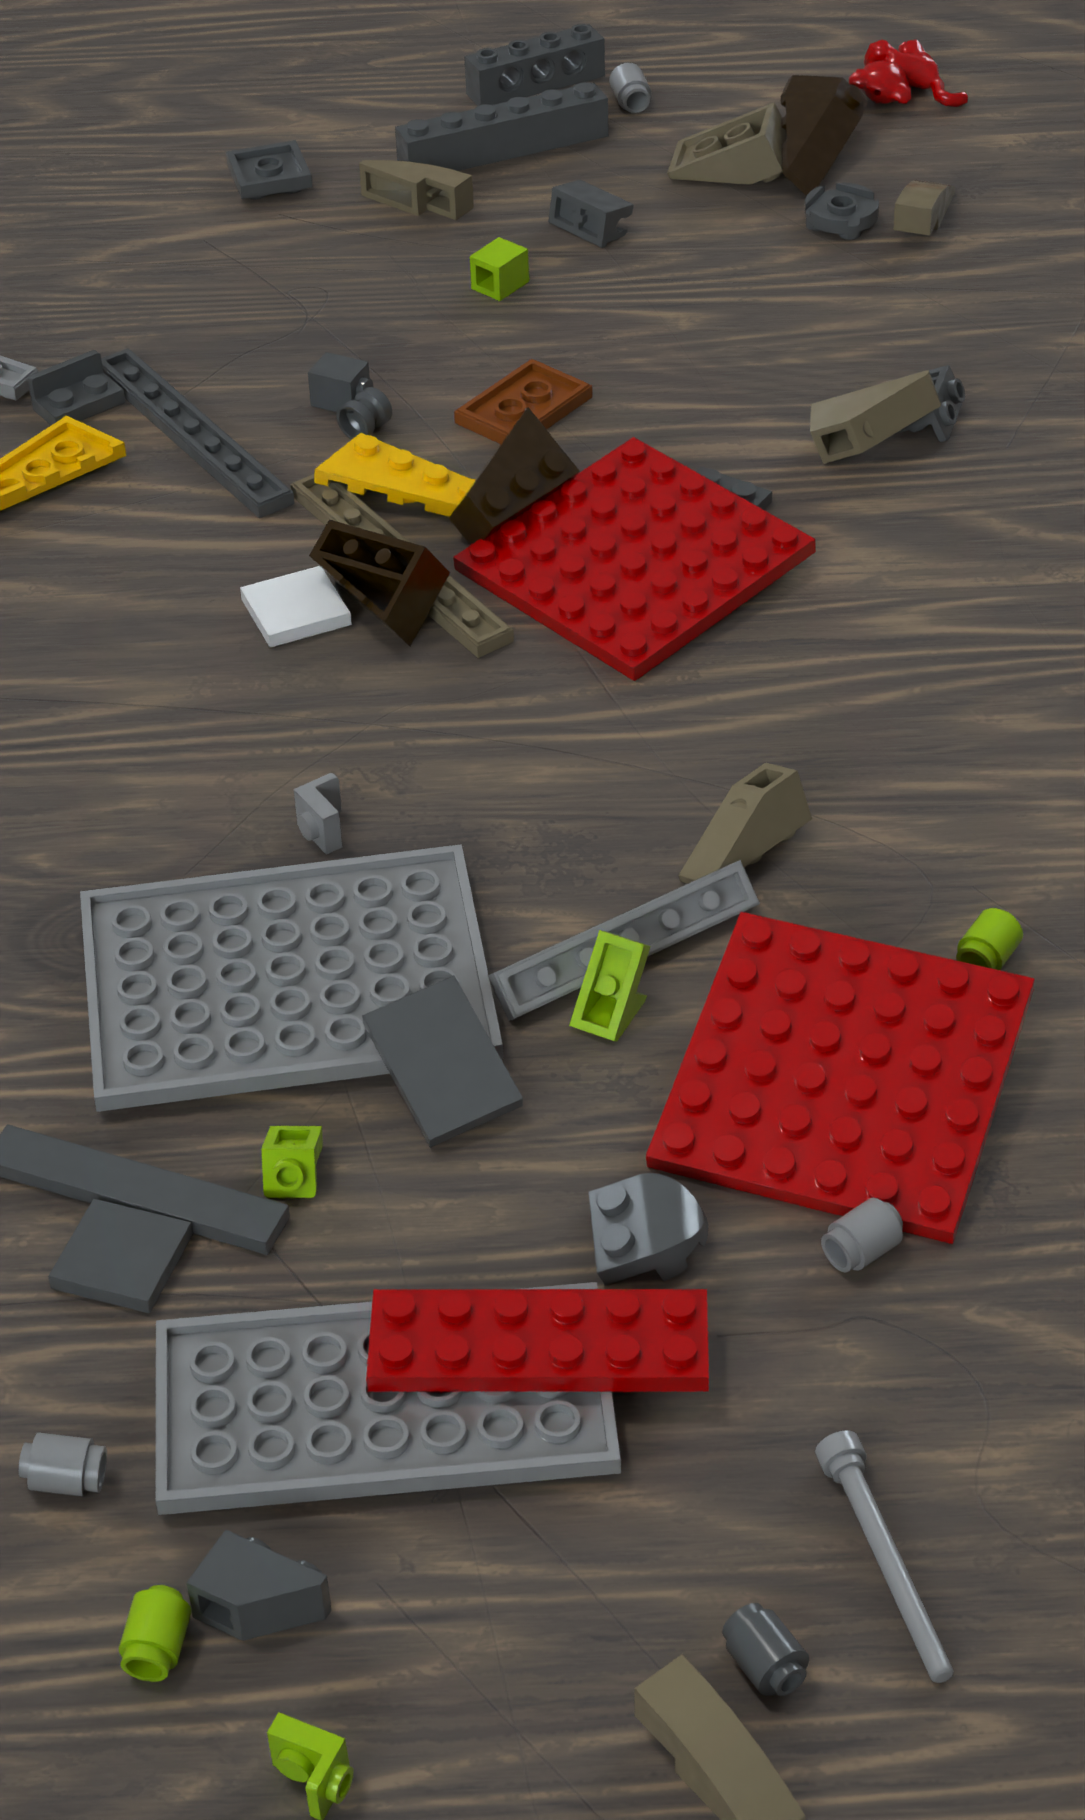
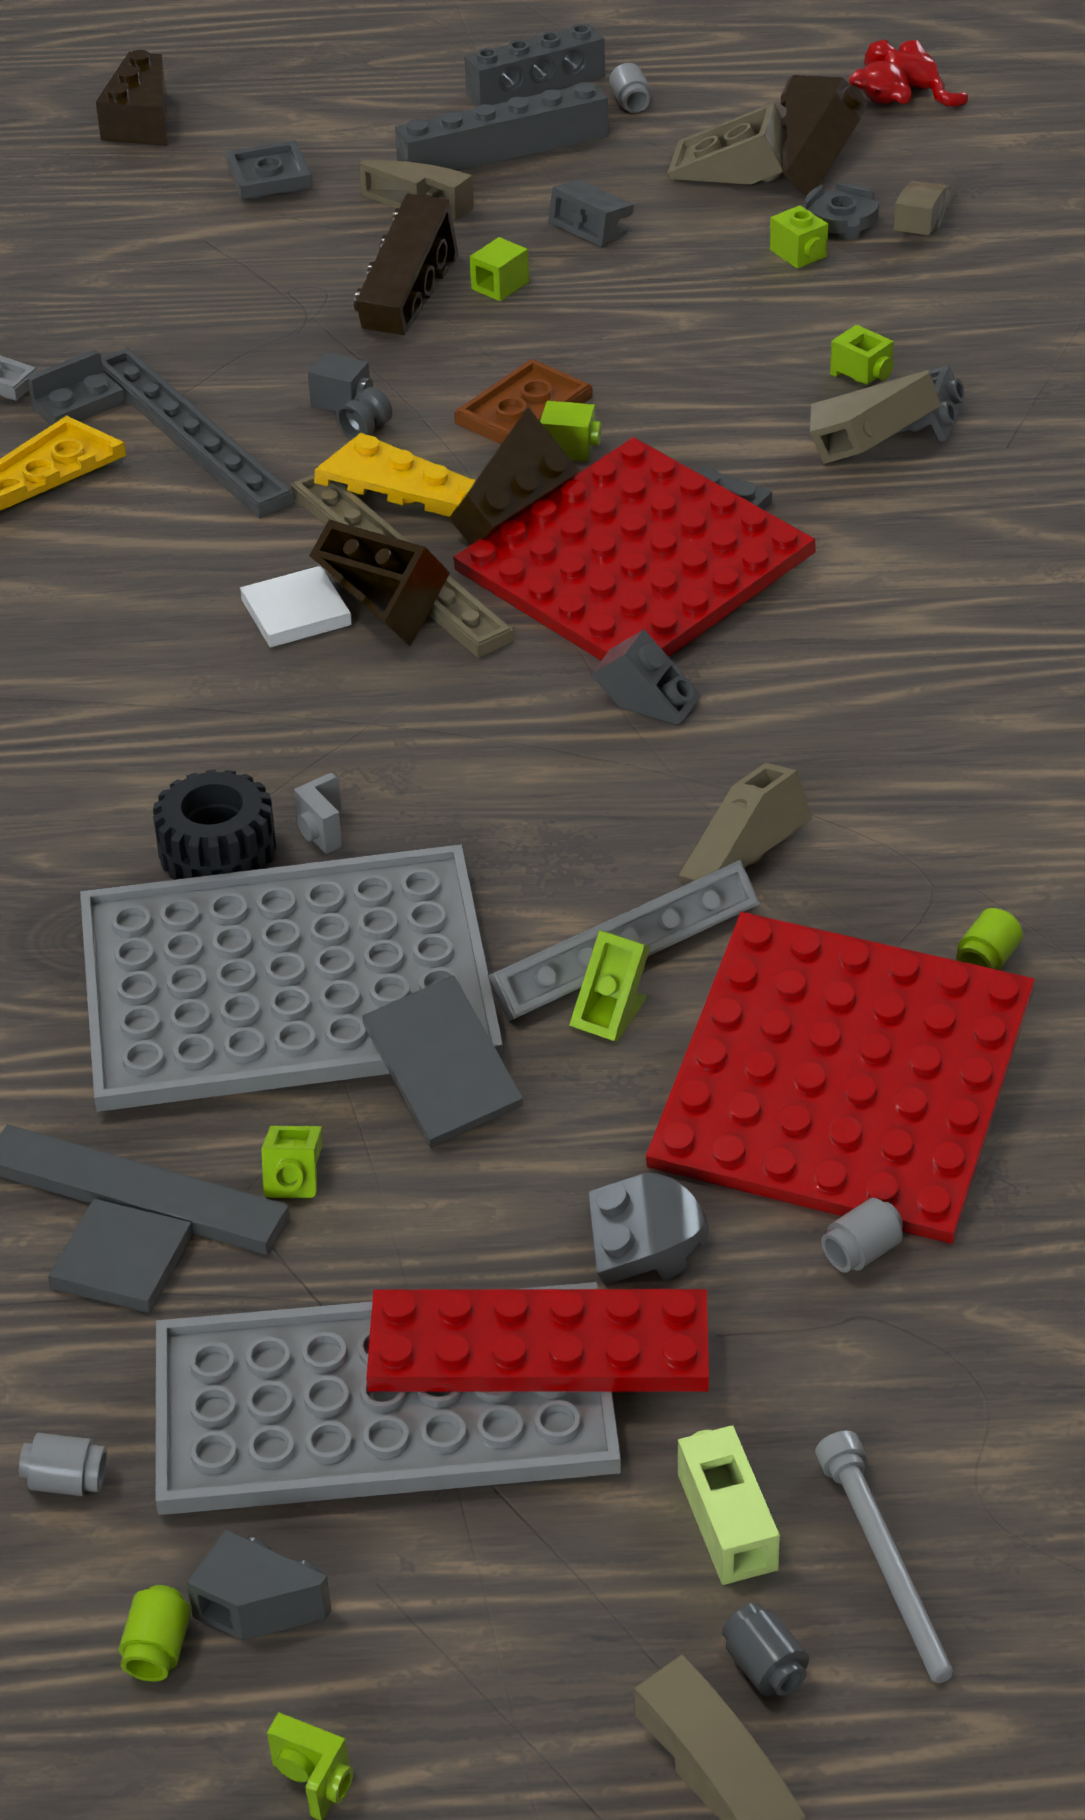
none -> dark brown wedge [96,50,168,146]
none -> black tyre [153,769,276,880]
none -> dark brown wedge [354,193,459,335]
none -> lime brick [540,401,602,461]
none -> dark grey slope [591,629,702,725]
none -> yellowish green brick [678,1425,780,1585]
none -> lime brick [770,205,828,269]
none -> lime brick [830,324,894,385]

